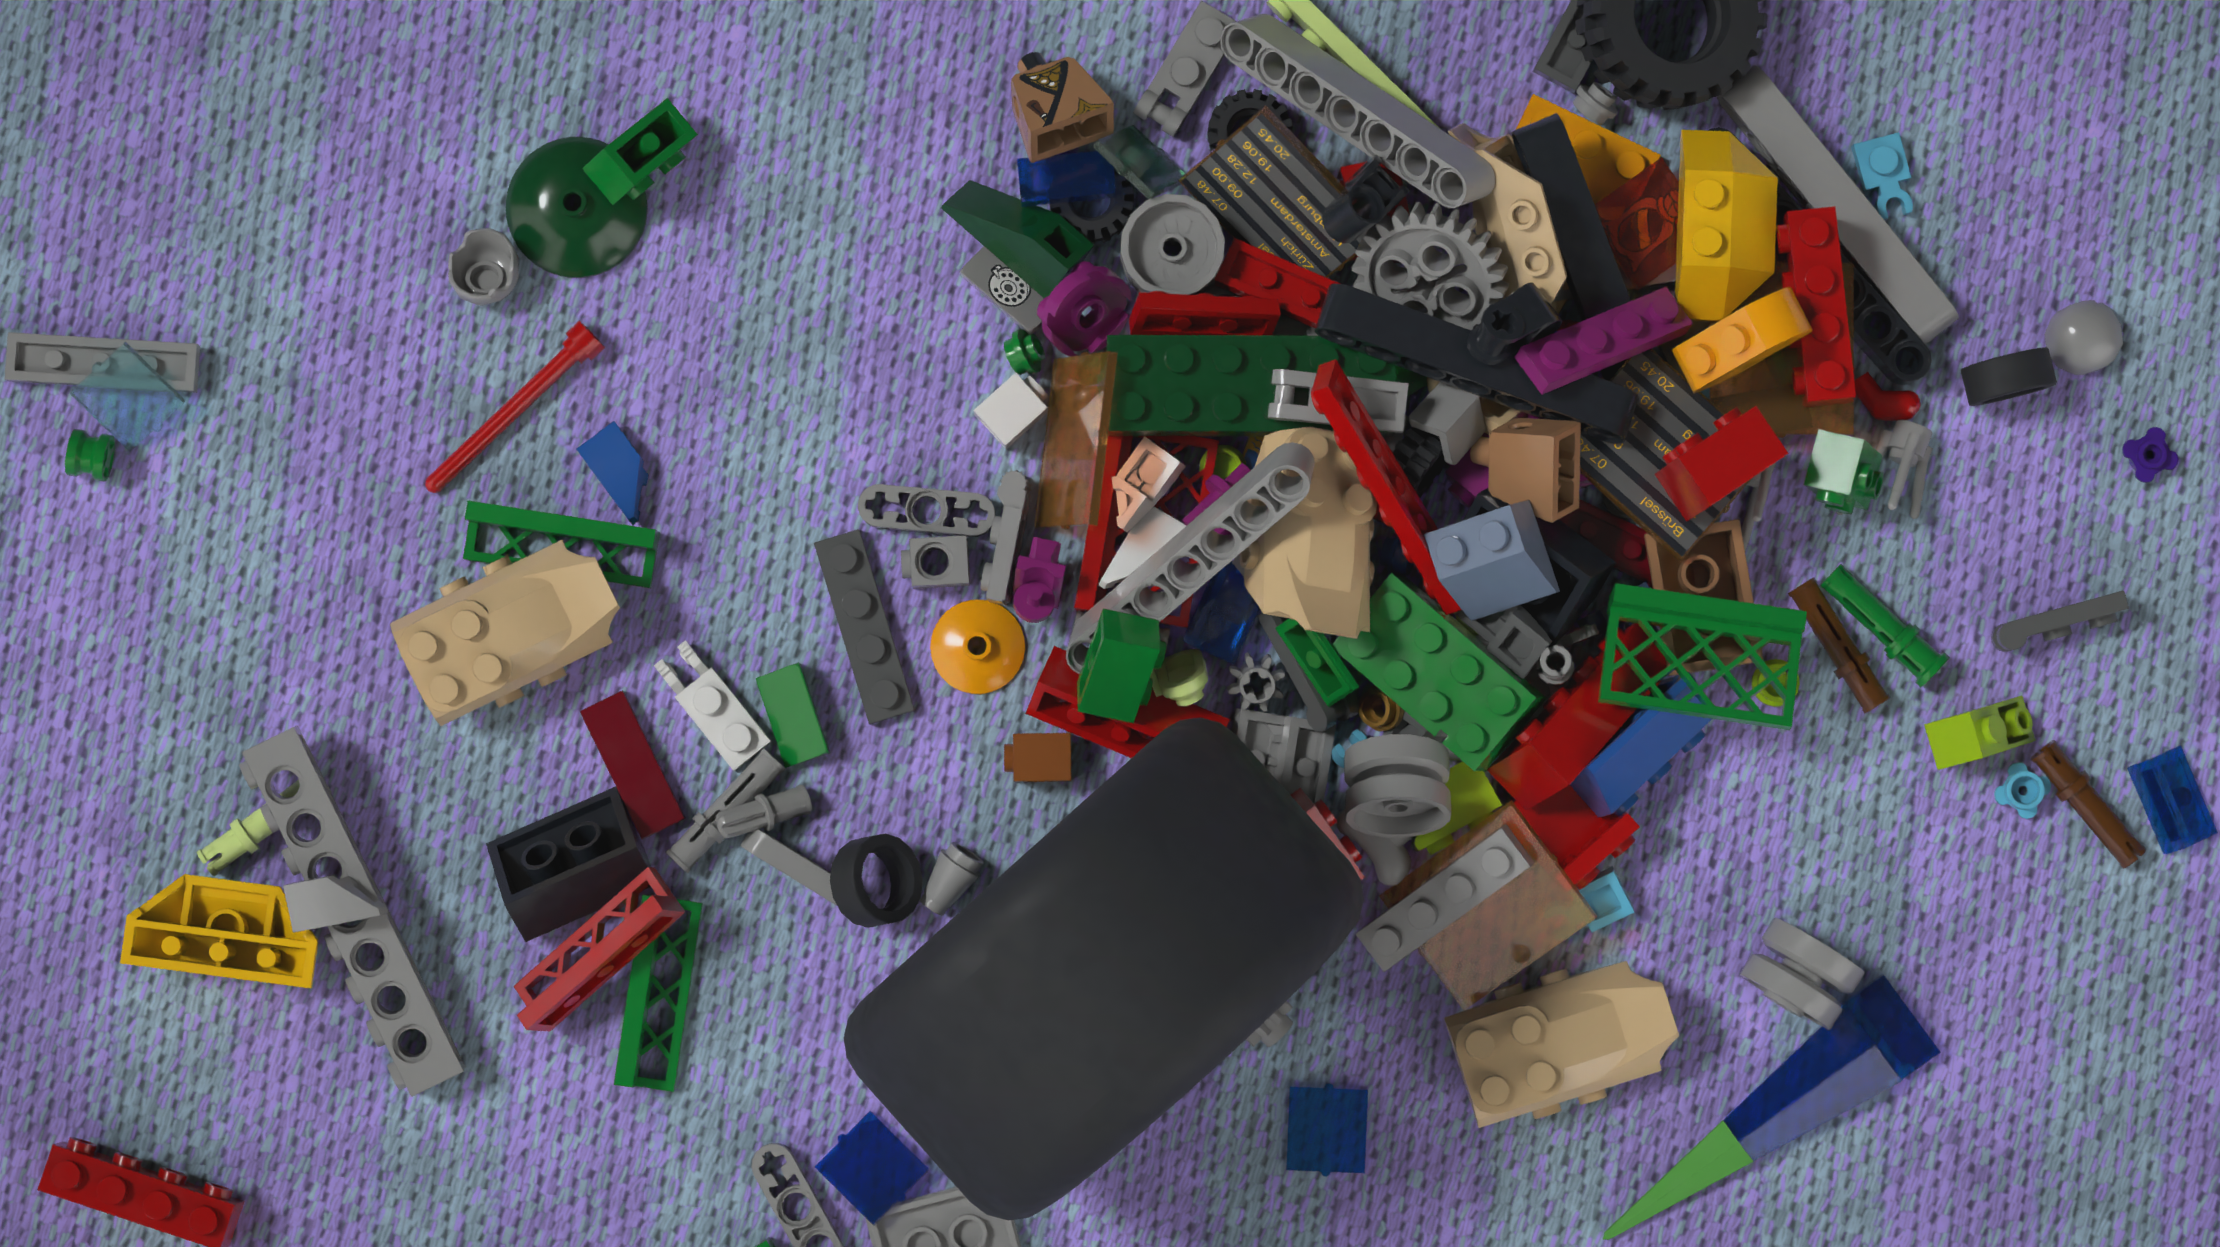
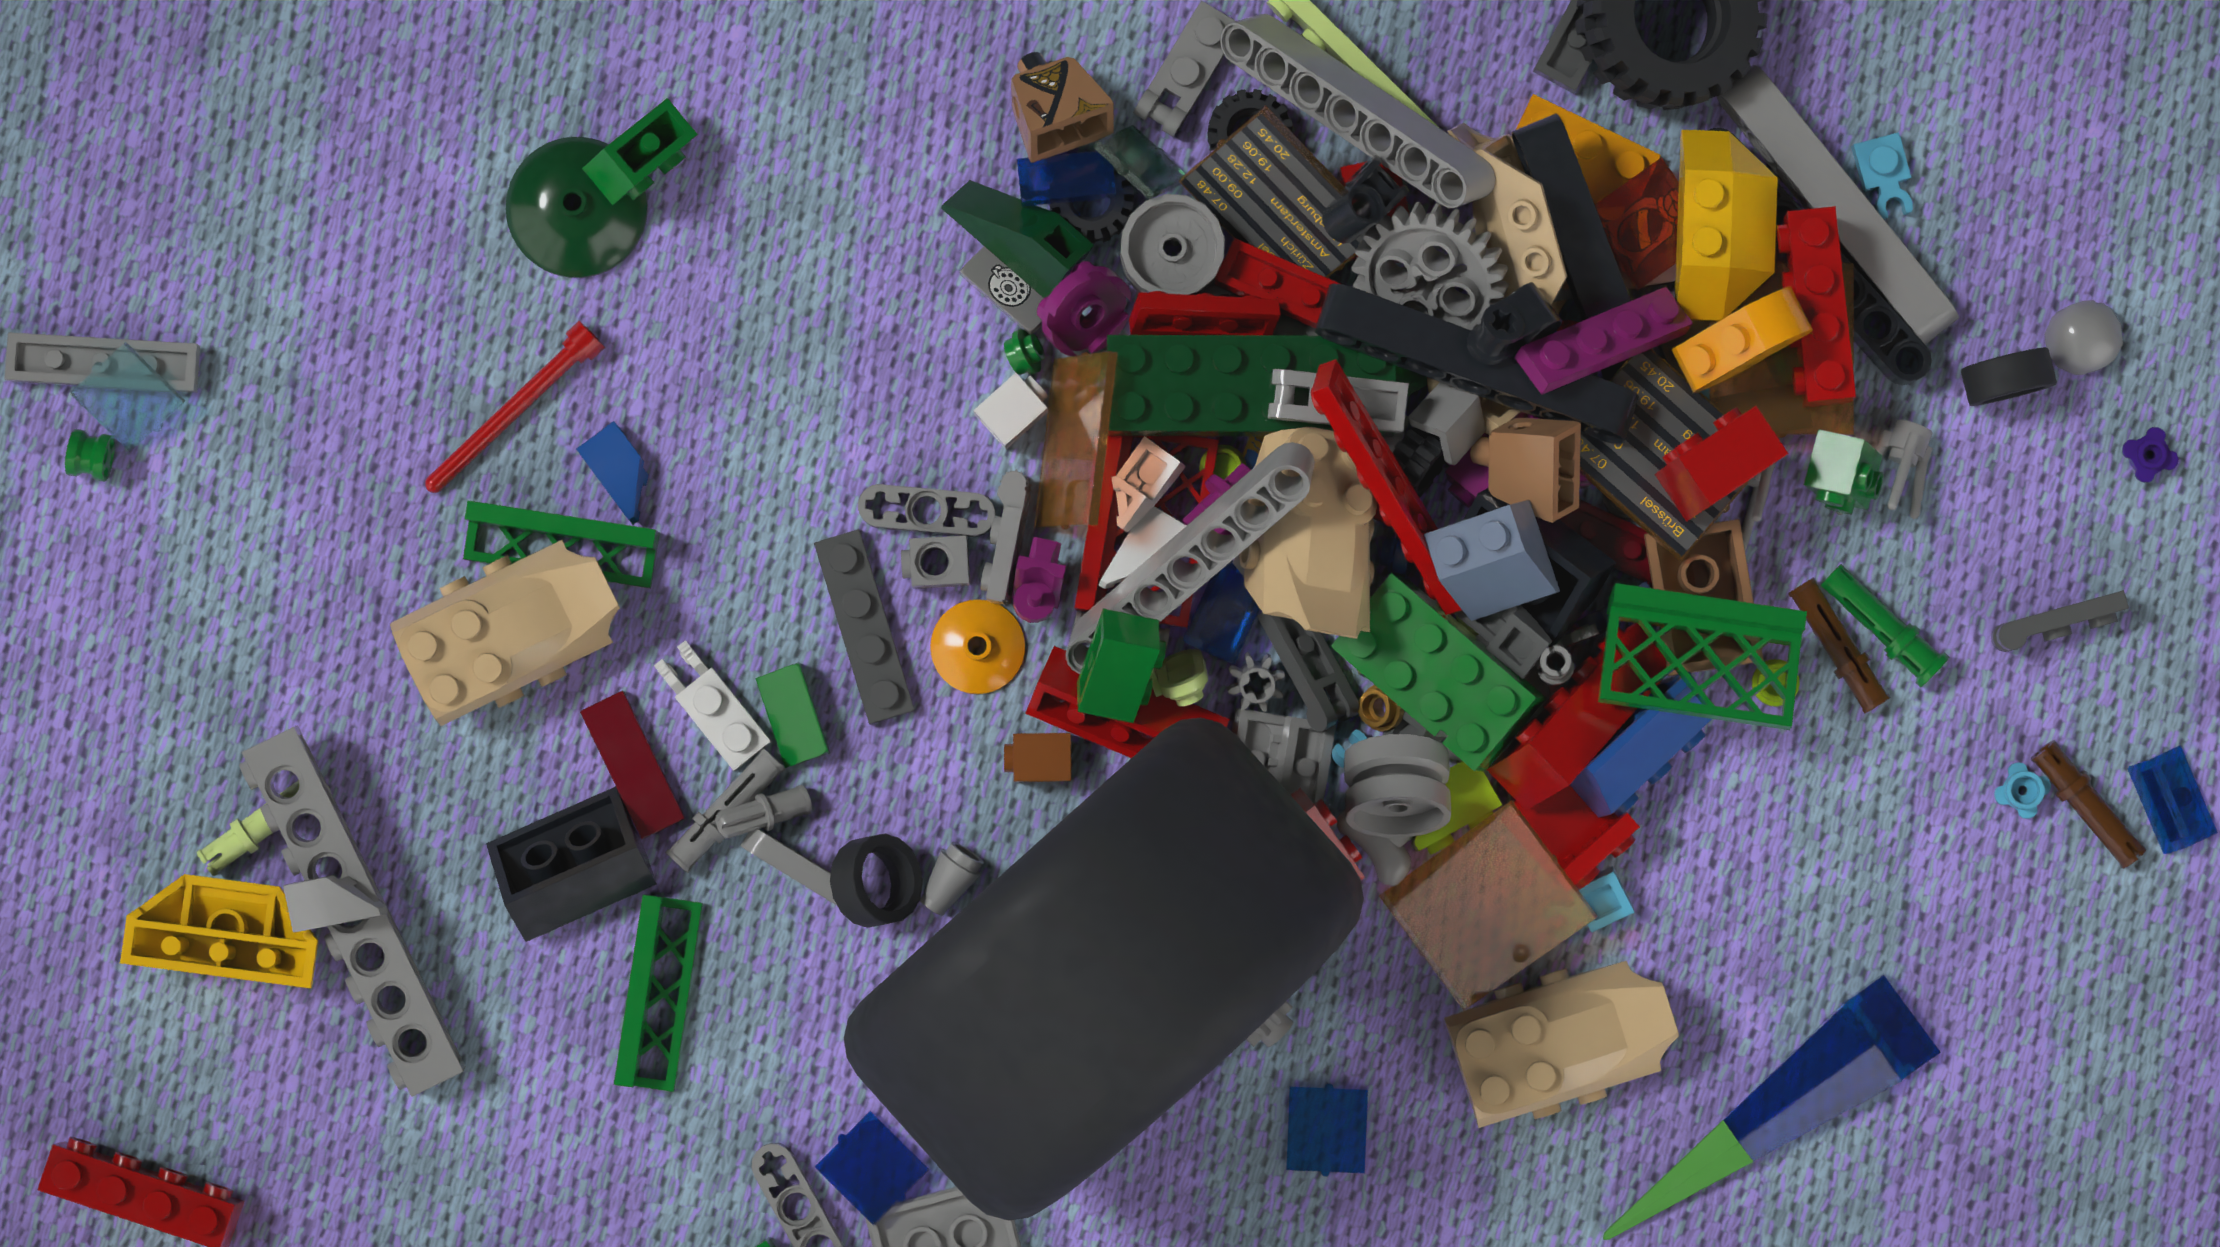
light grey hair [448,228,519,306] -> none
red fence [513,867,685,1032] -> none
green slope [1275,618,1359,707] -> none
light grey plate [1356,824,1535,972] -> none
light grey plate [1573,82,1618,125] -> none
light grey wheel [1739,918,1865,1030] -> none
red arm [1855,372,1921,421] -> none
lime slope [1924,695,2036,770] -> none

